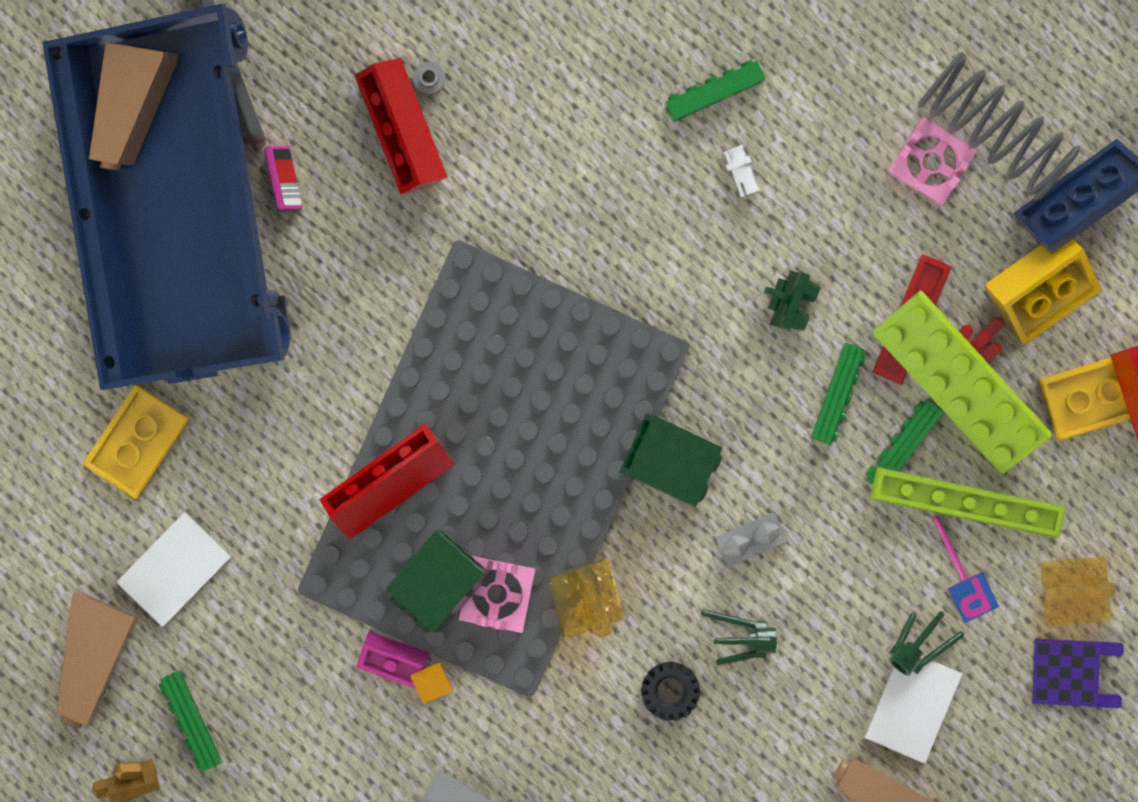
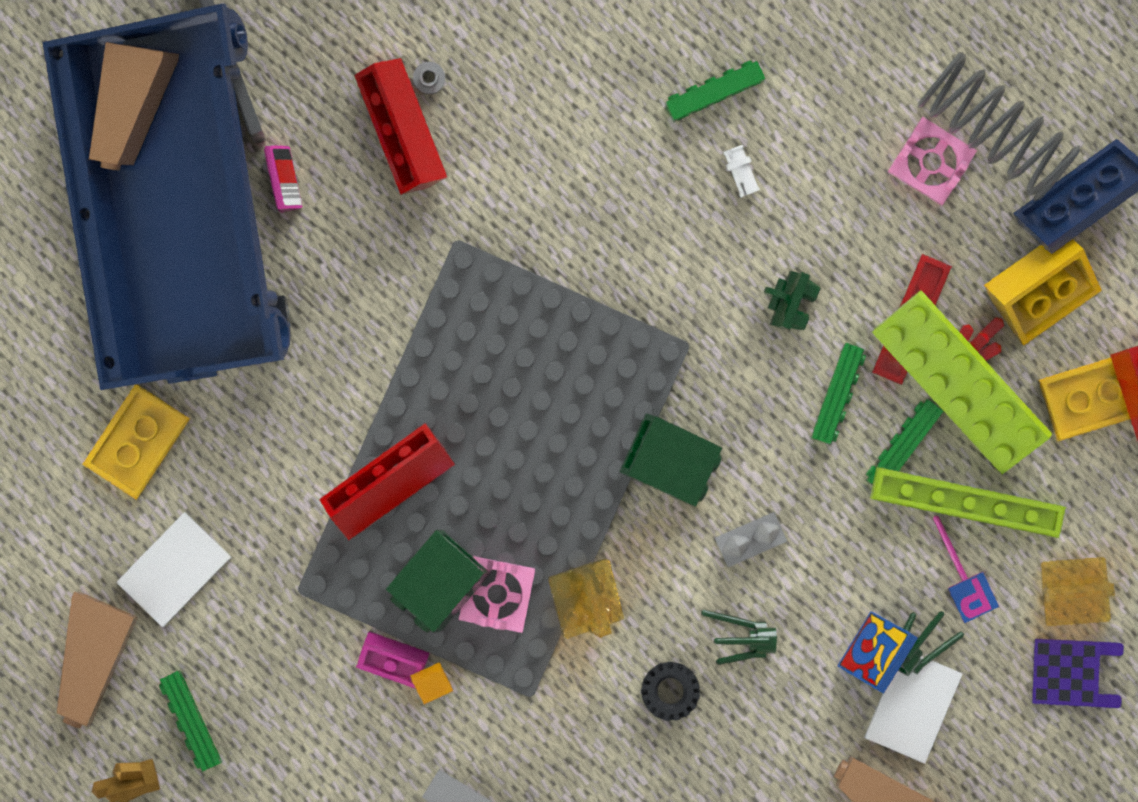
none -> tile [837,611,918,694]

